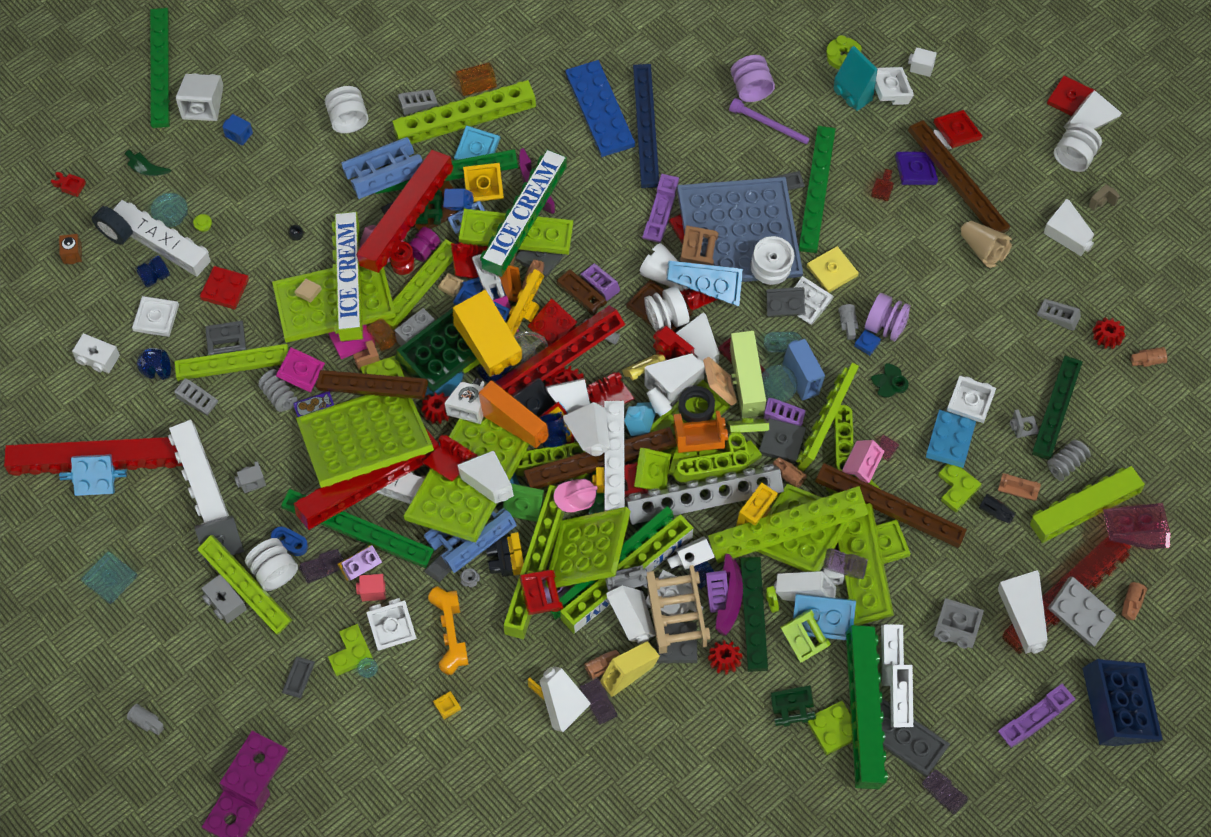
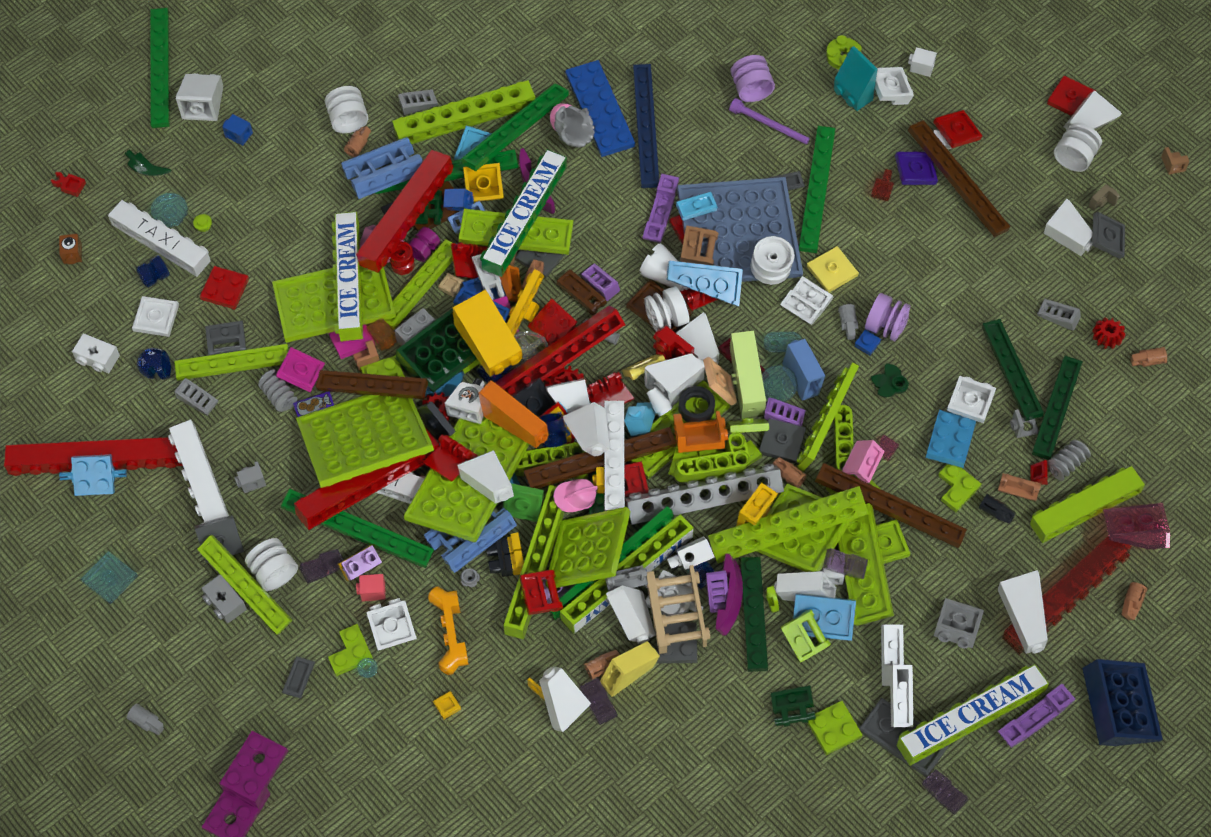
black wheel [91,206,133,245] -> none
blue plate [271,526,308,556] -> none
black hinge [288,224,304,241] -> none
tan tile [295,279,322,302] -> none
dark grey tile [424,546,456,583] -> none
clear orange bracket [455,62,497,96] -> none
lime plate [634,448,671,490] -> none
red gear [708,640,742,675] -> none
dark grey plate [767,287,806,318] -> none
green brick [846,625,888,789] -> none
tan cone [961,221,1012,268] -> none
light grey plate [1047,577,1116,647] -> none
none -> nougat hinge [344,126,371,157]
none -> black plate [417,402,456,440]
none -> green plate [461,83,569,171]
none -> light grey hair [550,103,595,148]
none -> medium azure plate [676,192,718,221]
none -> brick [896,664,1049,766]
none -> dark green plate [982,319,1044,421]
none -> red slope [1030,460,1048,485]
none -> dark grey plate [1092,212,1125,259]
none -> medium nougat panel [1161,147,1189,175]

